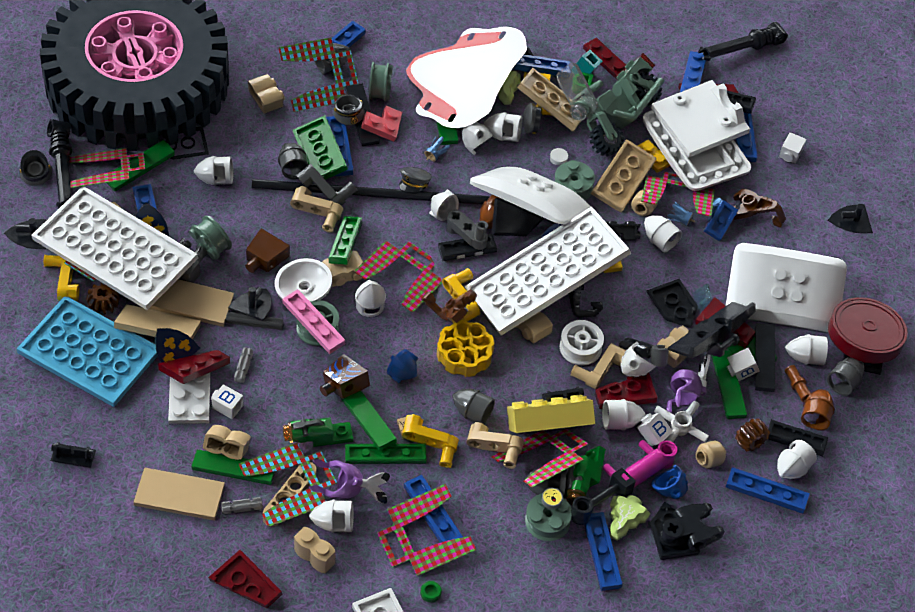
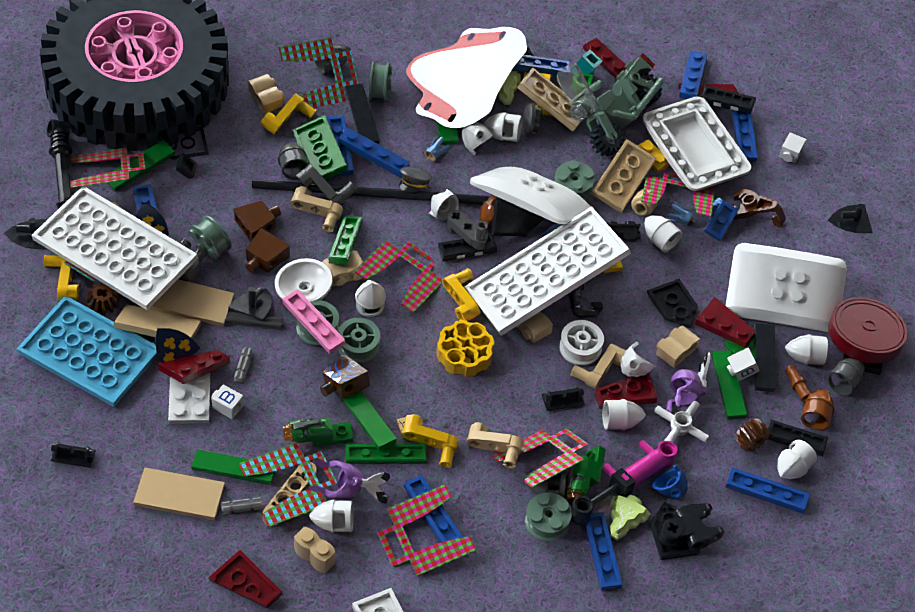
dark grey piece [19,150,52,185] -> none
white helmet [194,156,234,185] -> none
tan brick [203,425,251,460] -> none
blue plate [332,21,366,47] -> none
dark grey piece [333,94,365,125] -> none
coral plate [361,106,402,142] -> none
blue helmet [387,349,418,383] -> none
green tile [420,581,442,603] -> none
reddish brown animal [421,289,477,323] -> none
dark grey helmet [452,388,495,424] -> none
light yellow brick [507,395,595,433] -> none
tile [541,488,563,509] -> none
white tile [550,148,568,166] -> none
piece [619,337,669,367] -> none
white brick [637,413,673,446] -> none
white piece [651,80,750,158] -> none
black piece [668,301,756,358] -> none
clear light blue slope [693,284,712,309] -> none
tan head [696,440,726,469] -> none
black piece [698,22,788,61] -> none
none -> black plate [176,153,197,179]
none -> reddish brown torso [234,201,281,242]
none -> yellow beam [260,93,317,135]
none -> sand green wheel [337,318,380,363]
none -> blue plate [338,128,410,178]

